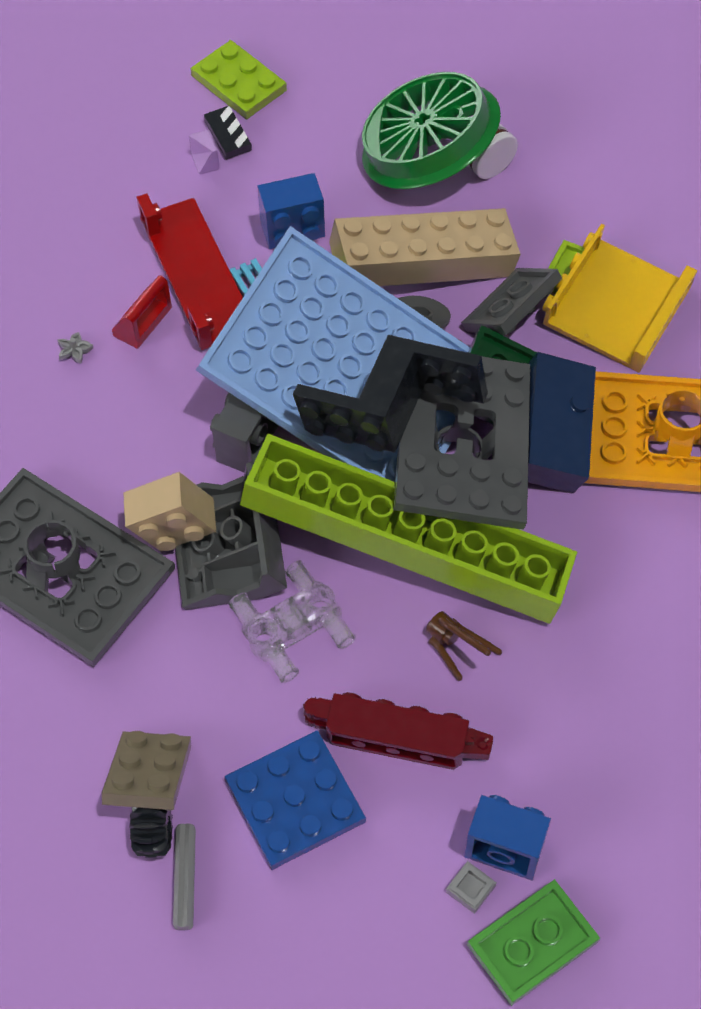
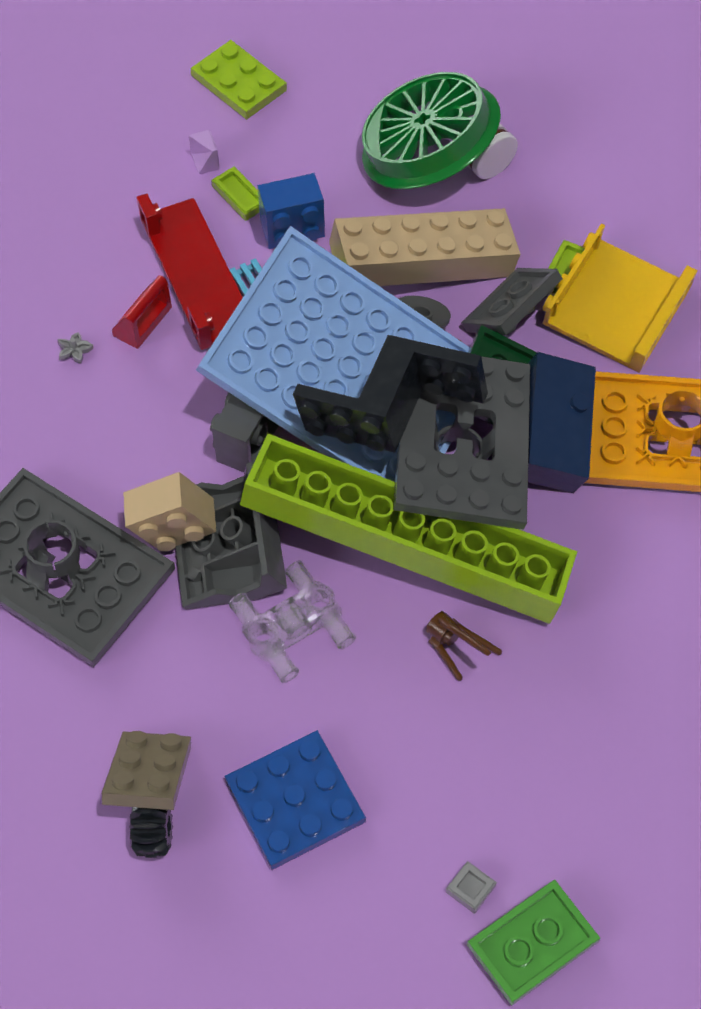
light grey axle [173,823,196,930] -> none
black tile [204,105,252,160] -> none
dark red hinge [303,692,493,770] -> none
blue brick [464,795,551,881] -> none
none -> lime tile [211,166,260,221]

